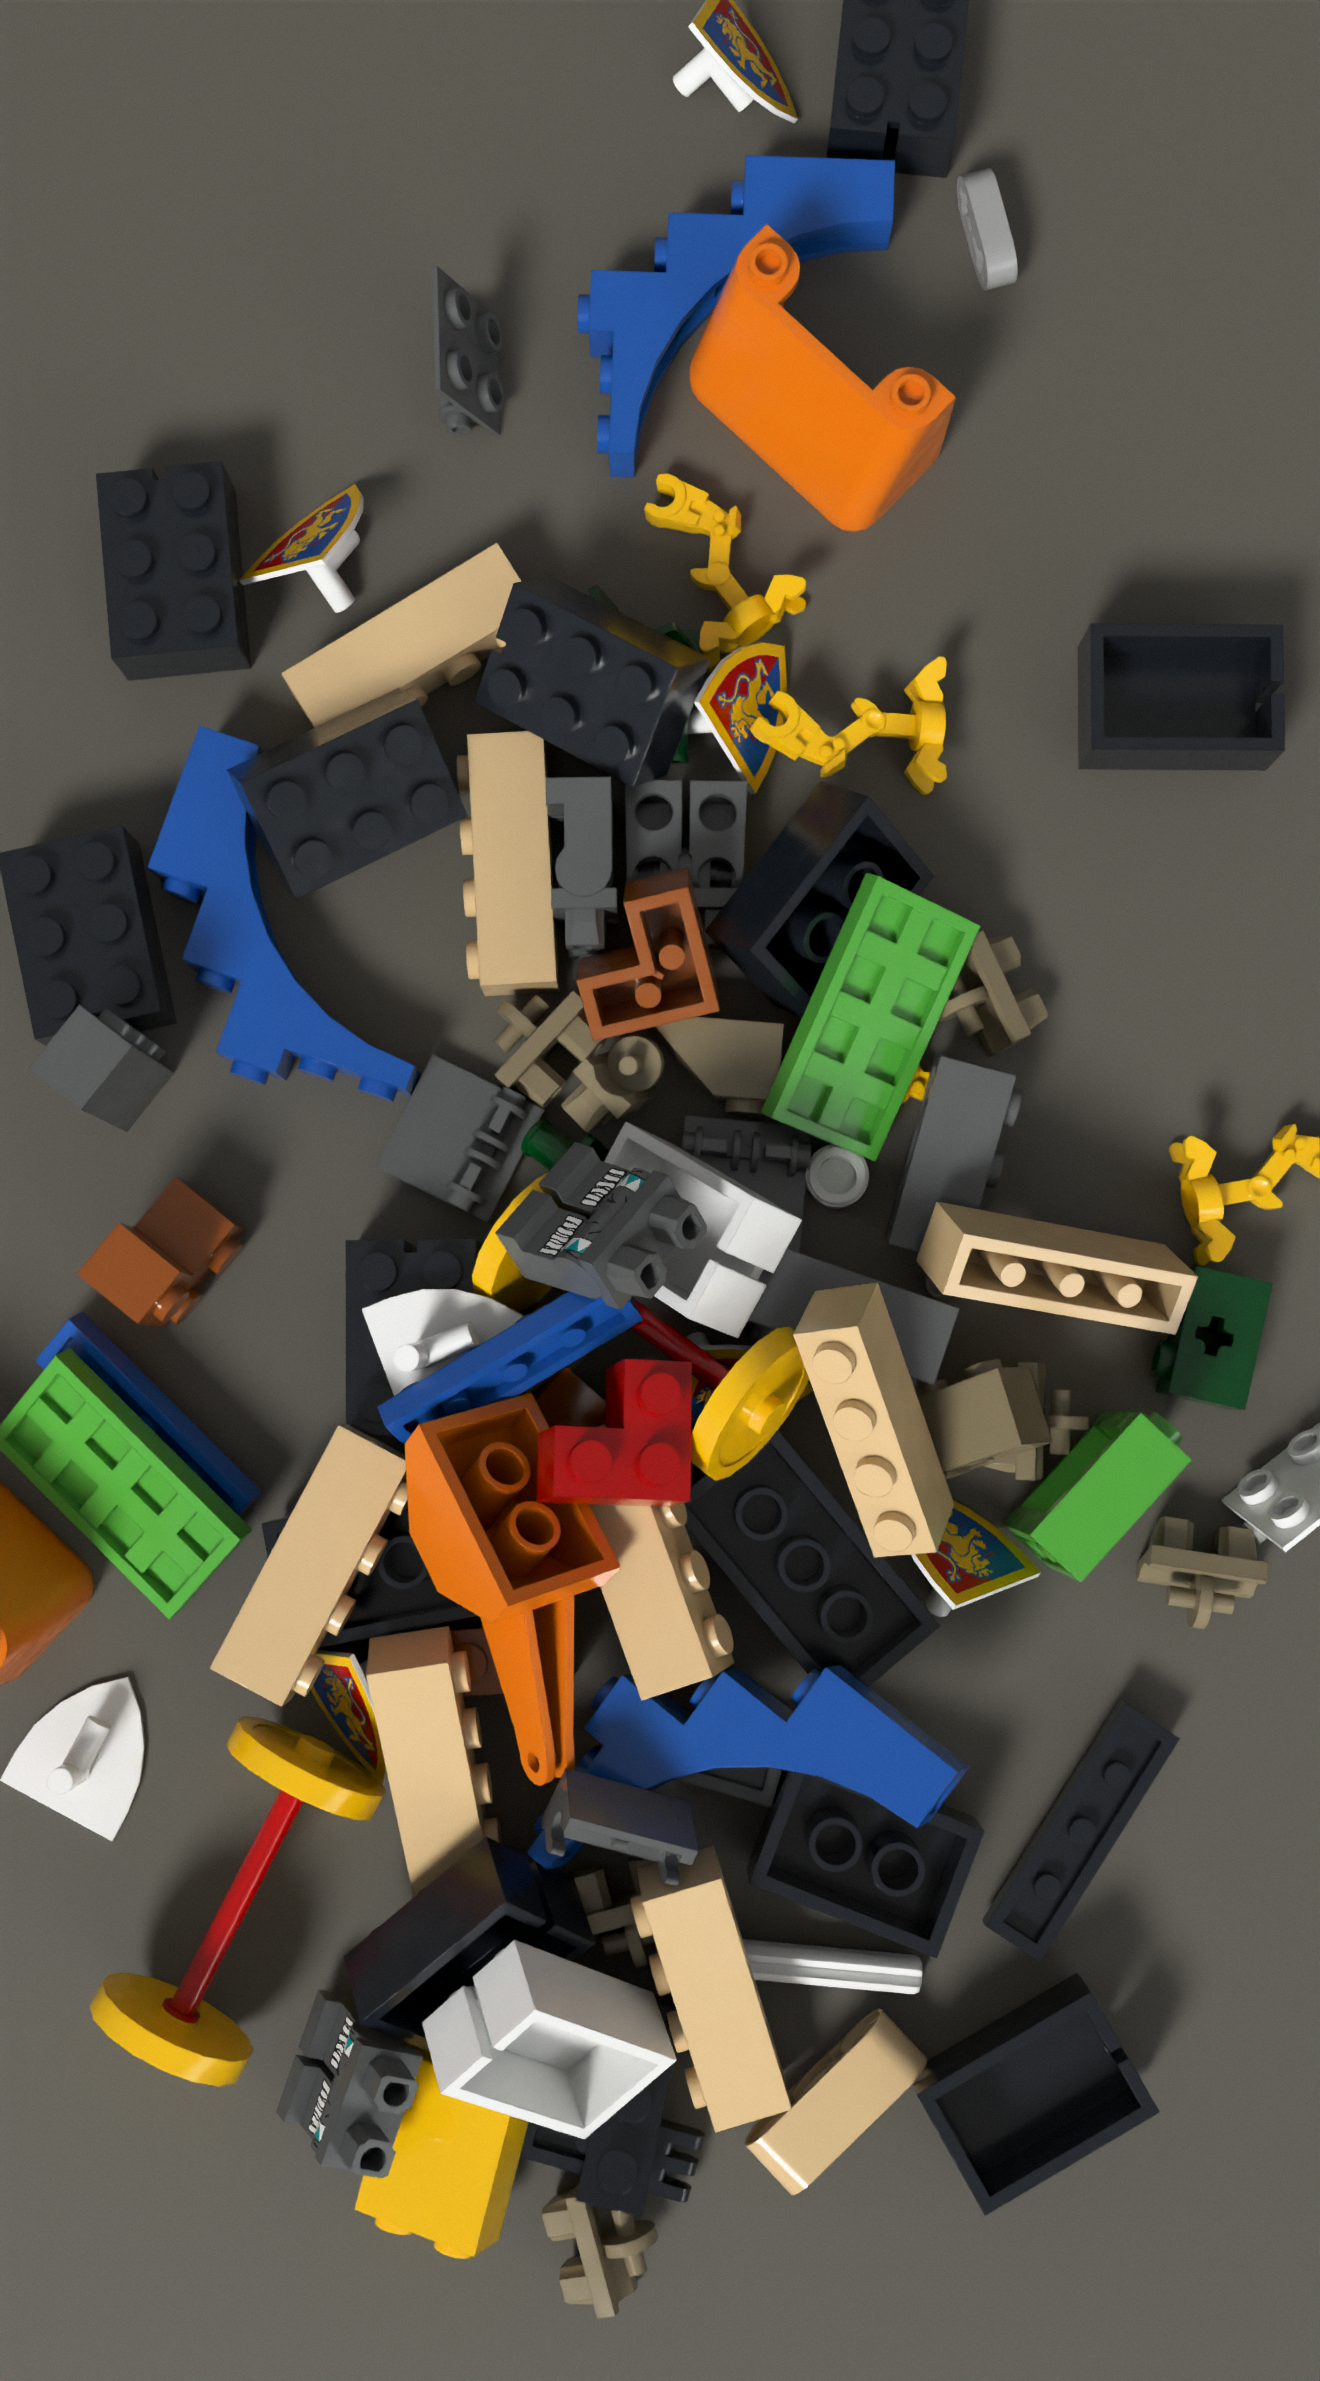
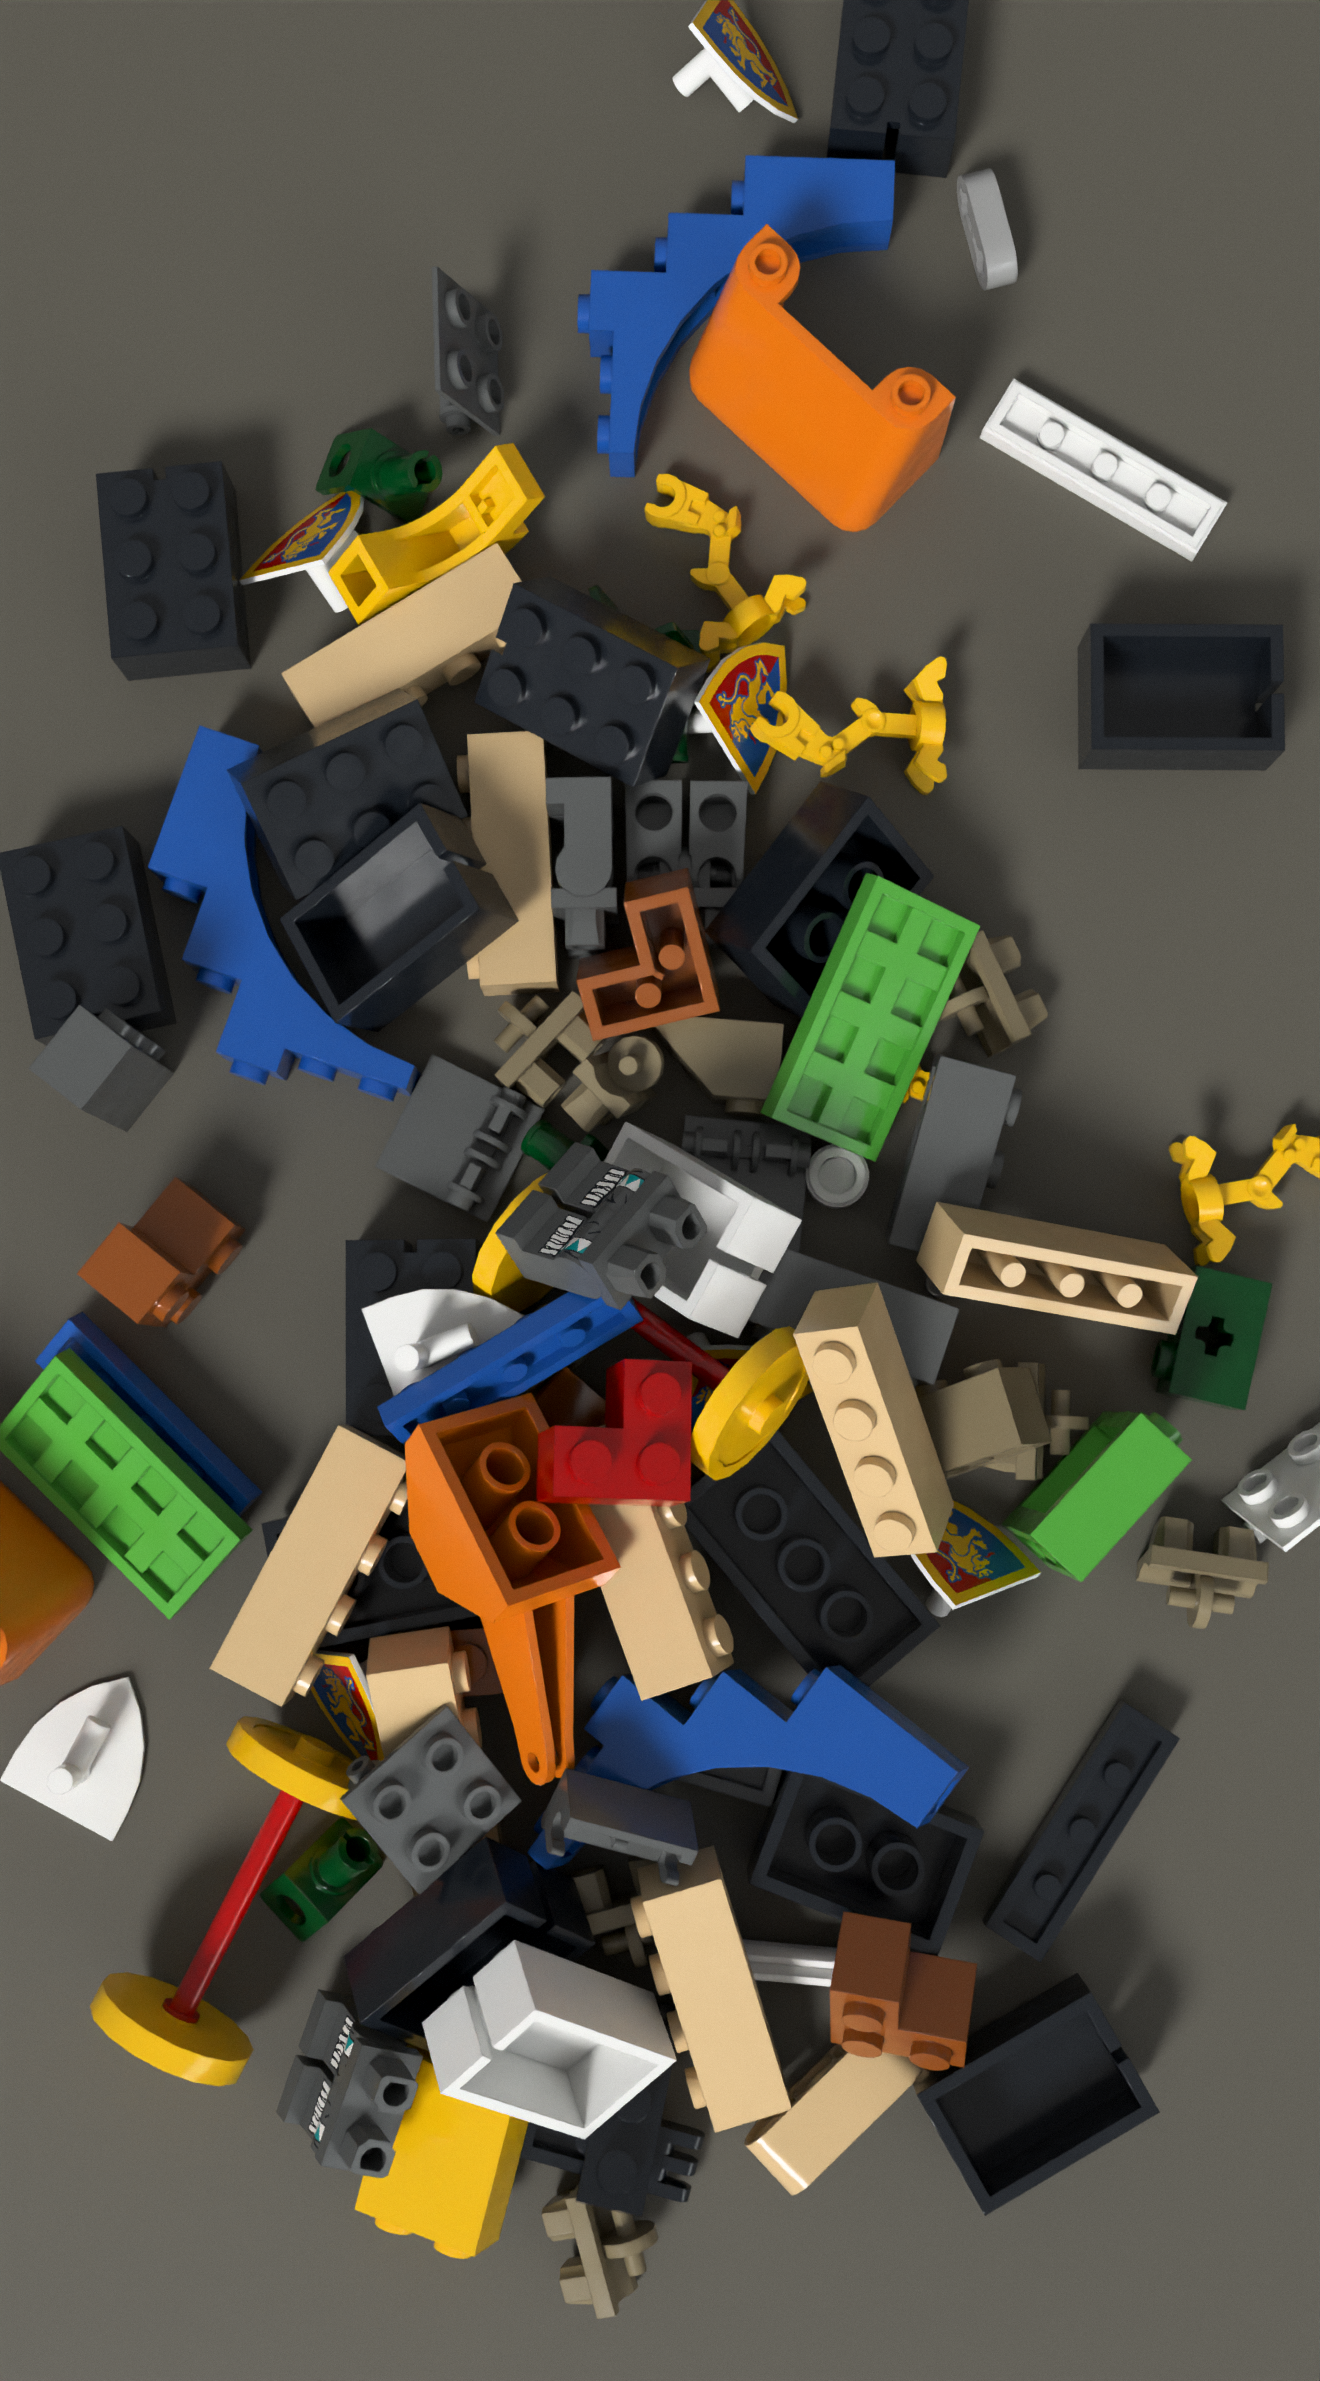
none -> dark green bracket [260,1818,383,1942]
none -> black piece [280,803,519,1032]
none -> dark green bracket [315,428,443,524]
none -> yellow arch [328,443,545,625]
none -> dark grey hinge [340,1705,522,1895]
none -> dark orange brick [830,1911,977,2071]
none -> white tile [980,379,1227,562]

